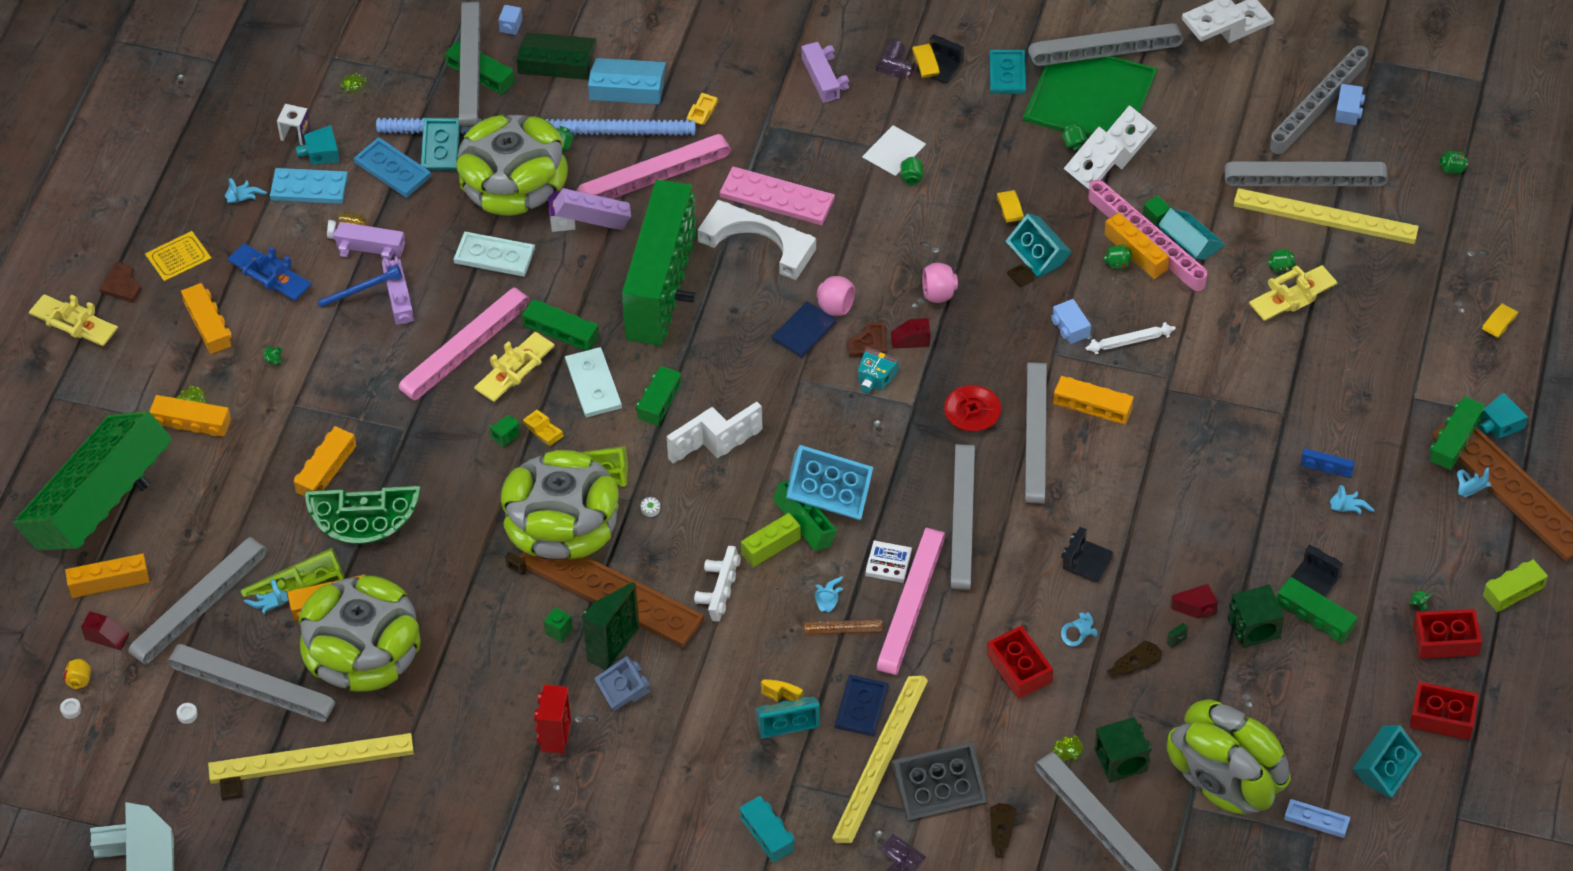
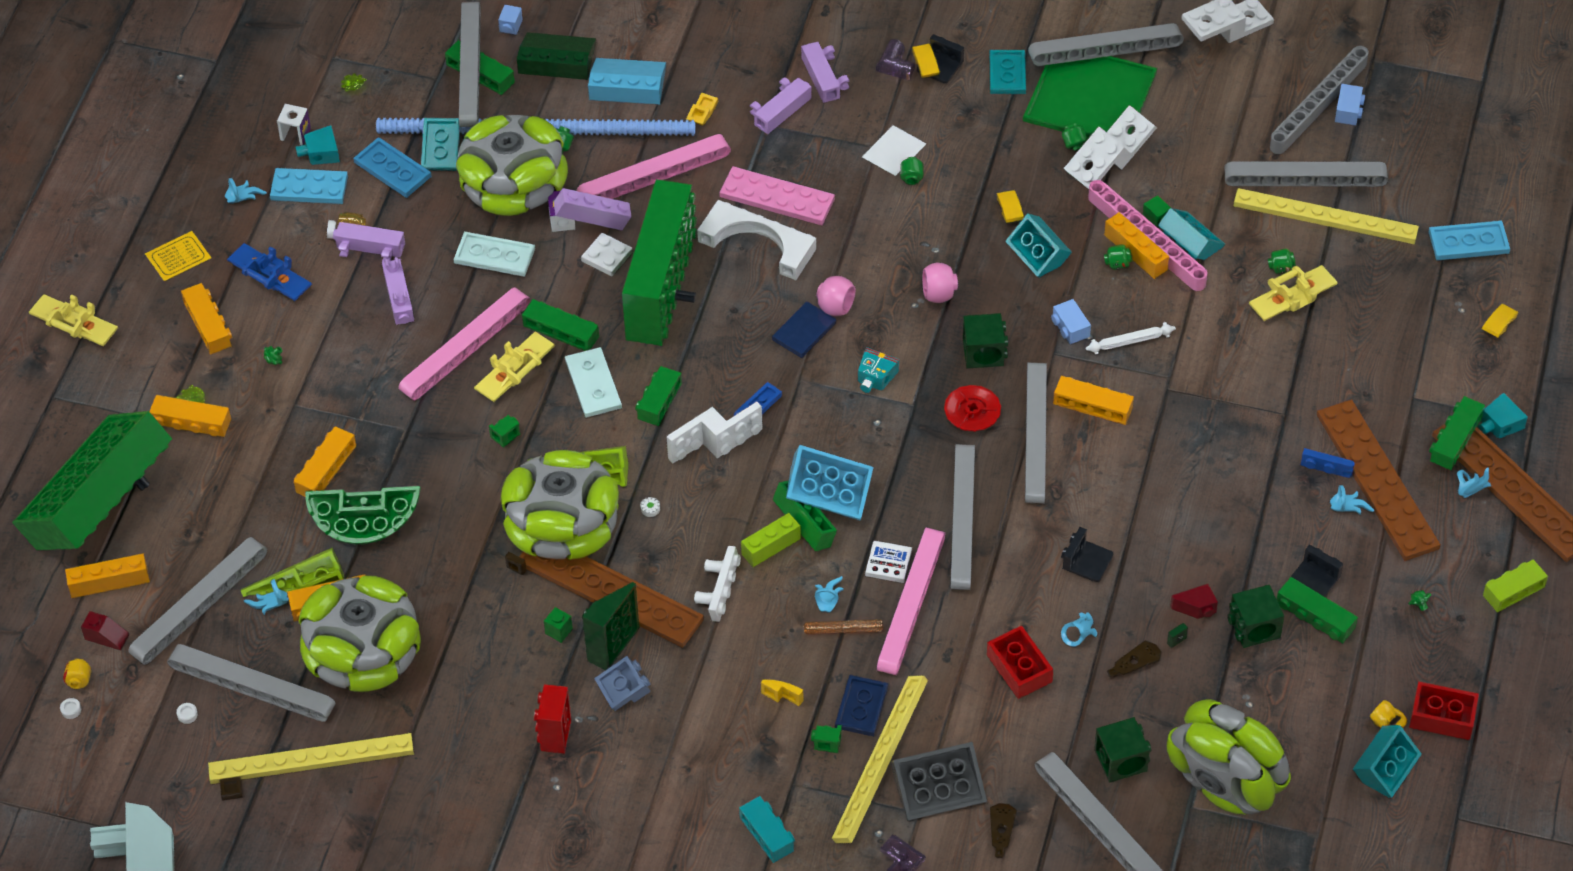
copper tile [99,262,142,303] -> none
blue piece [318,264,403,307] -> none
yellow slope [523,410,564,447] -> none
teal slope [755,696,820,739] -> none
copper tile [848,322,887,357] -> none
dark red slope [891,318,930,349] -> none
dark brown slope [1007,264,1034,288] -> none
clear neon green piece [1052,735,1083,761] -> none
light blue plate [1284,799,1350,838] -> none
red brick [1413,609,1482,659] -> none
green head [1439,150,1468,175] -> none
none -> white plate [581,233,633,276]
none -> blue hinge [734,382,782,416]
none -> lavender brick [750,77,811,134]
none -> green brick [811,725,842,753]
none -> dark green brick [962,313,1008,369]
none -> dark orange plate [1317,399,1441,561]
none -> yellow piece [1370,700,1407,728]
none -> medium azure plate [1429,221,1510,260]

